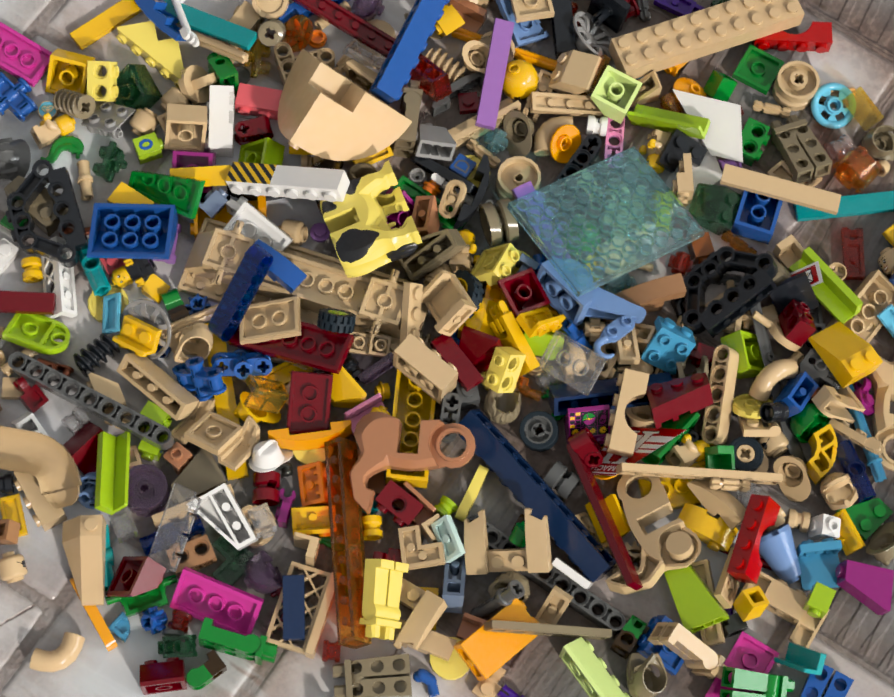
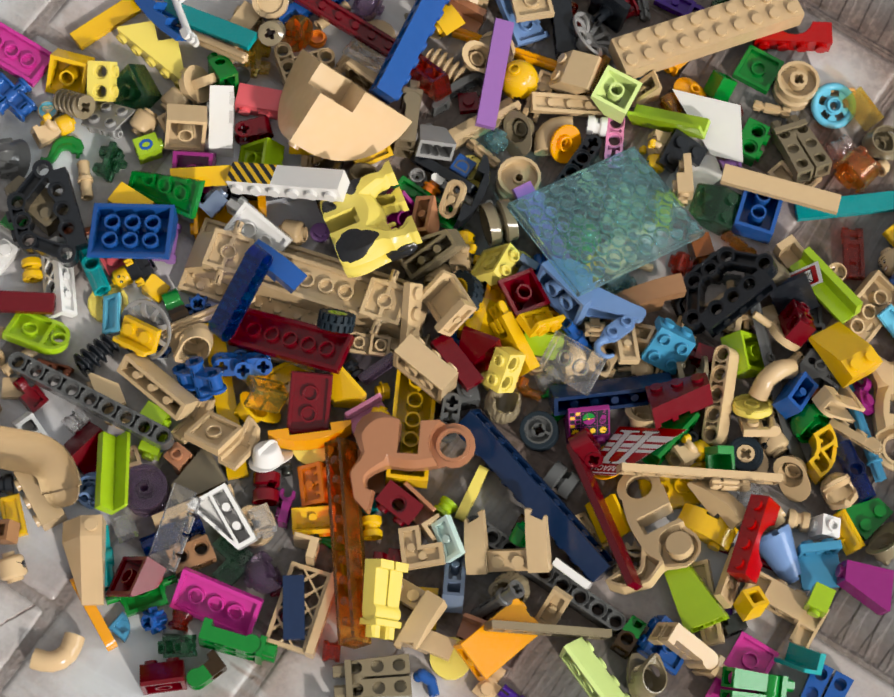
tan tile [239,296,301,345] -> none
tan arch [604,368,650,458] -> none
black wheel [760,402,789,423] -> none

